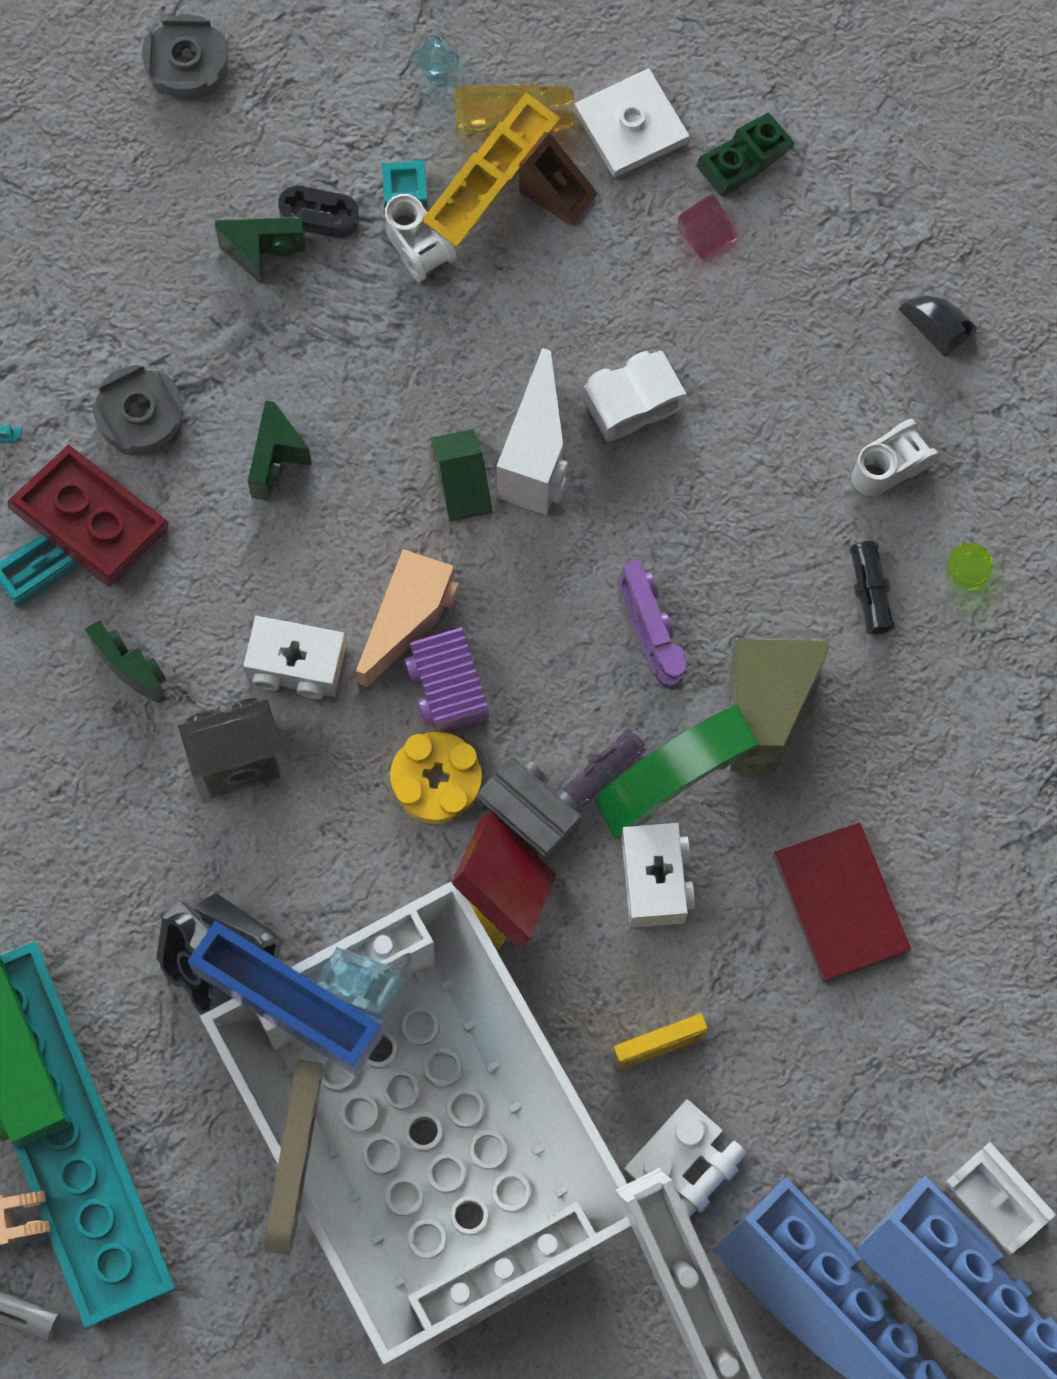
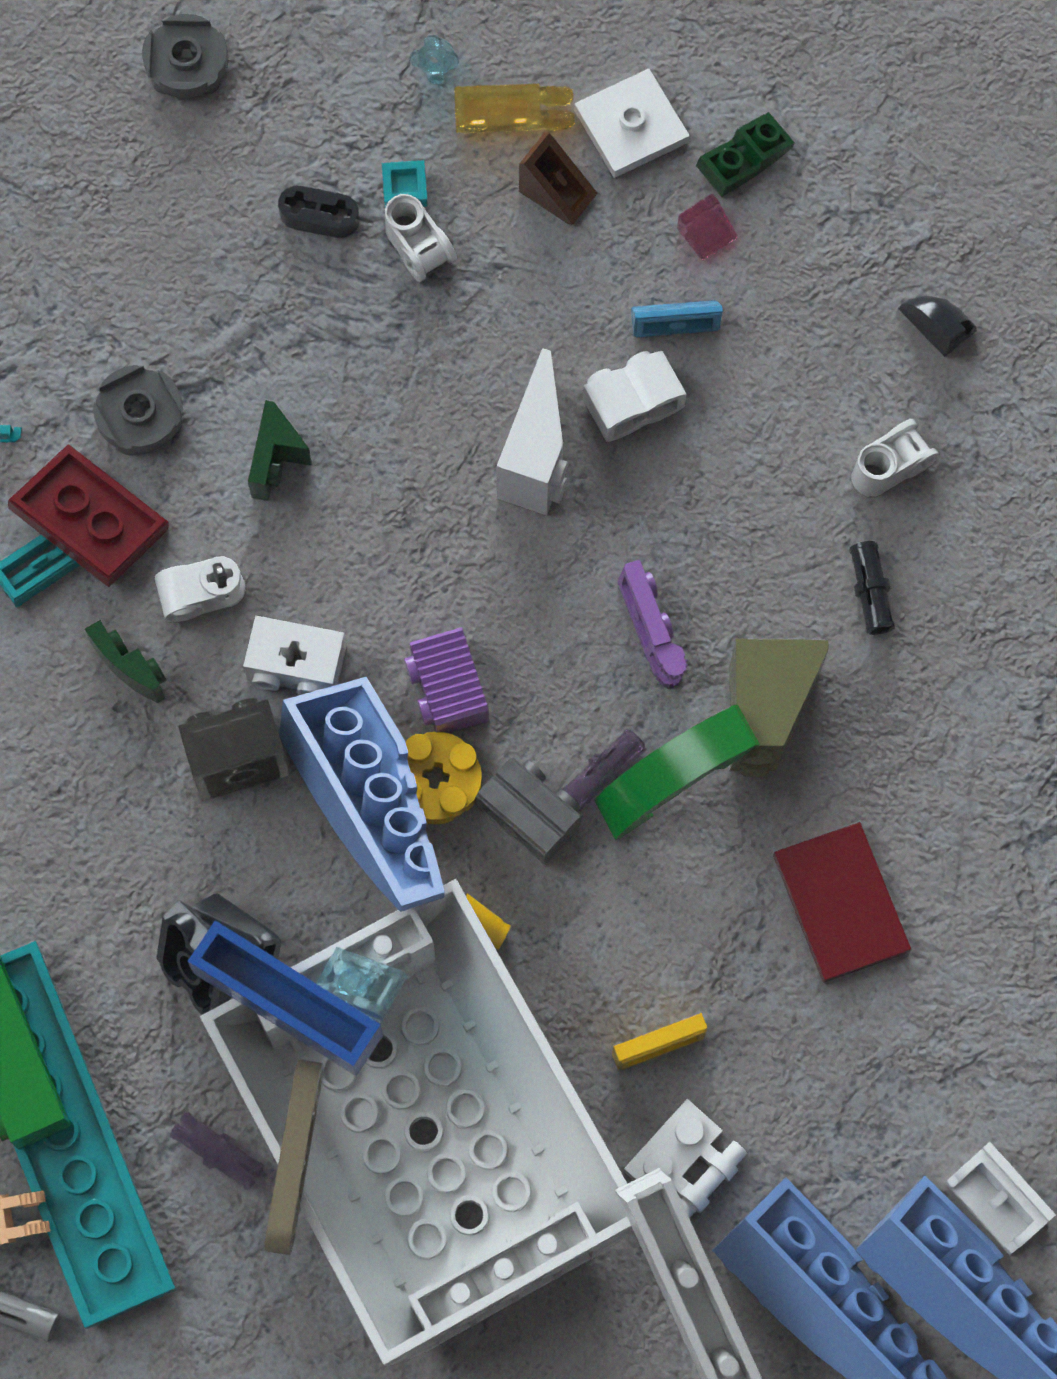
dark green slope [215,217,305,283] -> none
light nougat slope [356,549,460,687] -> none
yellow slope [422,92,560,248] -> none
dark green slope [431,429,492,521] -> none
dark red tile [451,810,556,948] -> none
white brick [621,823,695,928] -> none
clear neon green tile [946,542,993,590] -> none
none -> white piece [155,556,246,622]
none -> clear purple pin [170,1112,265,1191]
none -> medium blue wedge [279,677,445,912]
none -> dark azure slope [631,300,723,337]

